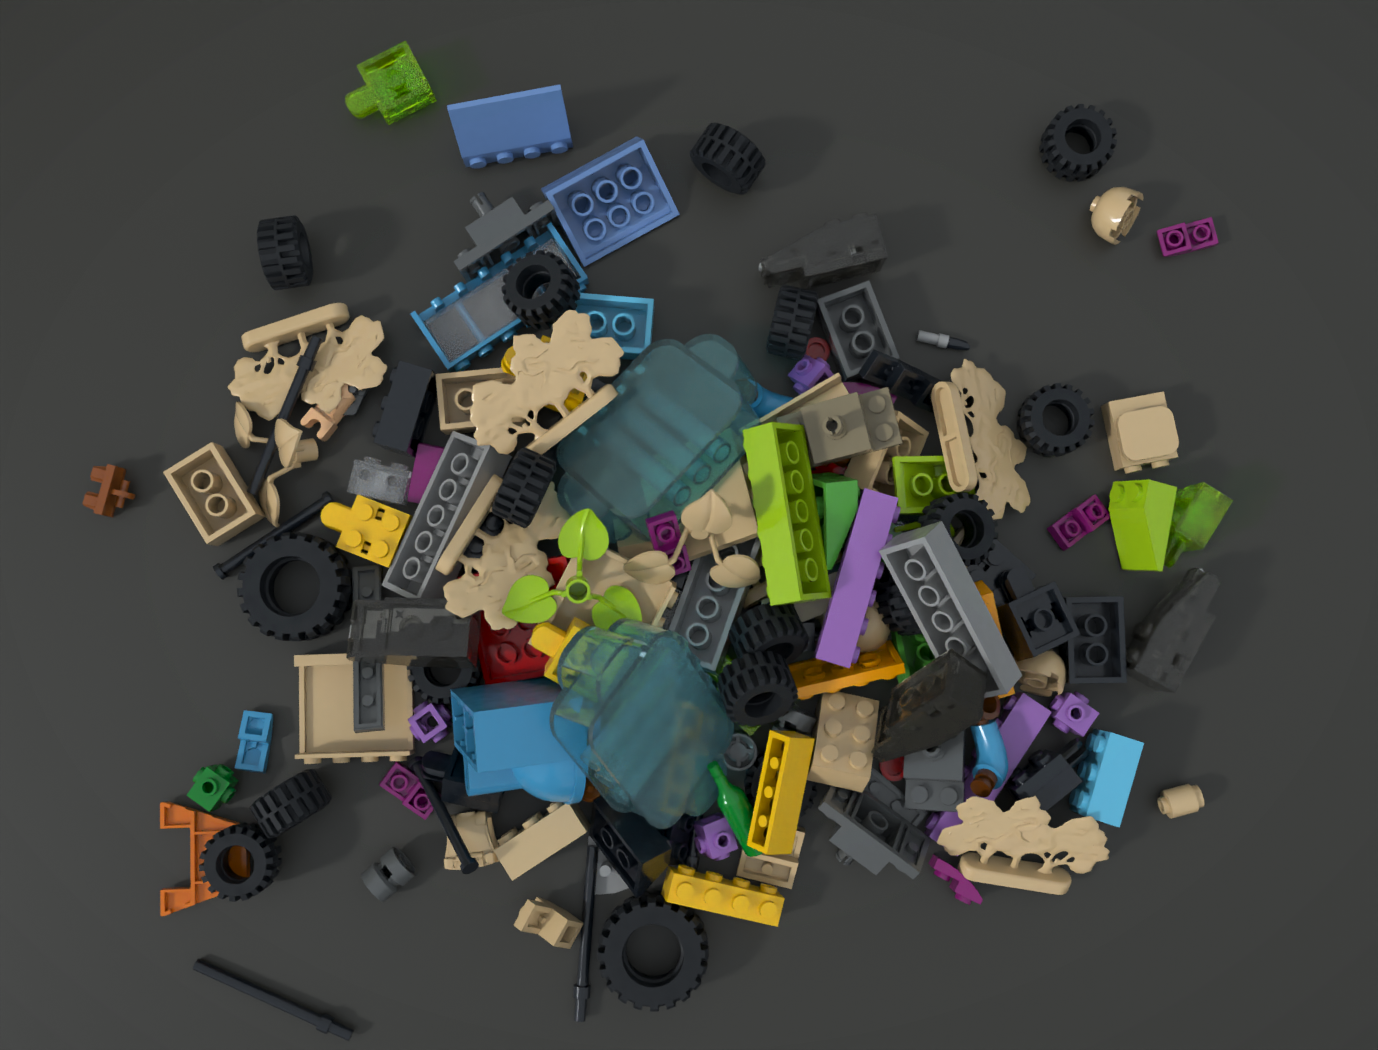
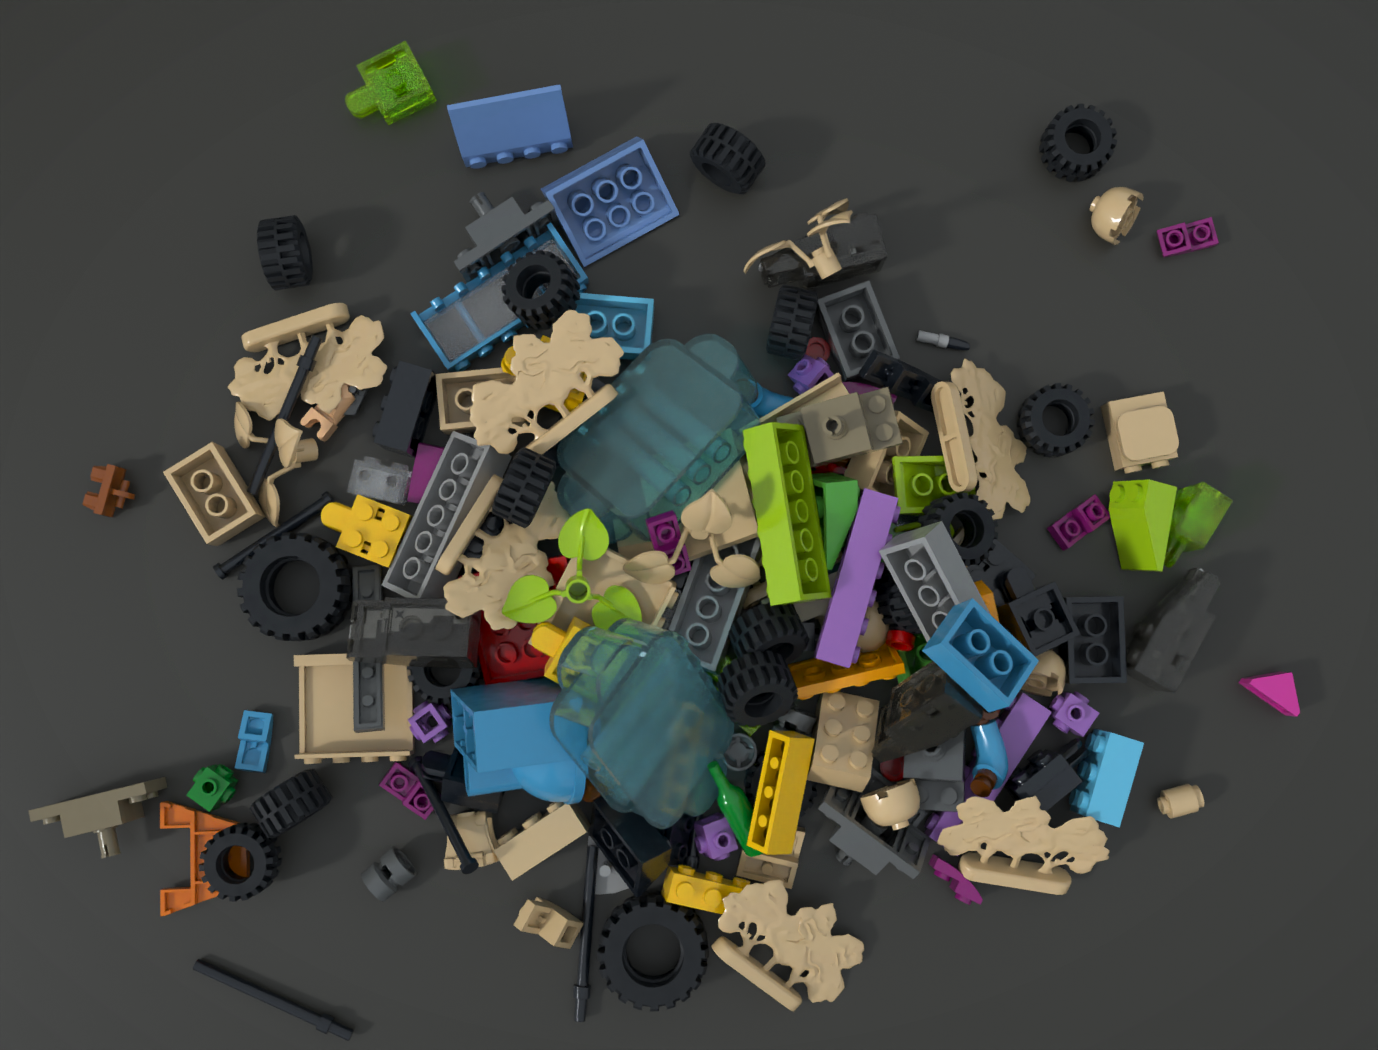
none -> dark tan brick [28,777,168,858]
none -> tan plant [711,880,864,1012]
none -> tan plant [744,198,853,279]
none -> tan cylinder [860,778,920,831]
none -> red tile [885,630,916,651]
none -> dark azure brick [922,598,1039,712]
none -> dark pink slope [1239,672,1300,717]

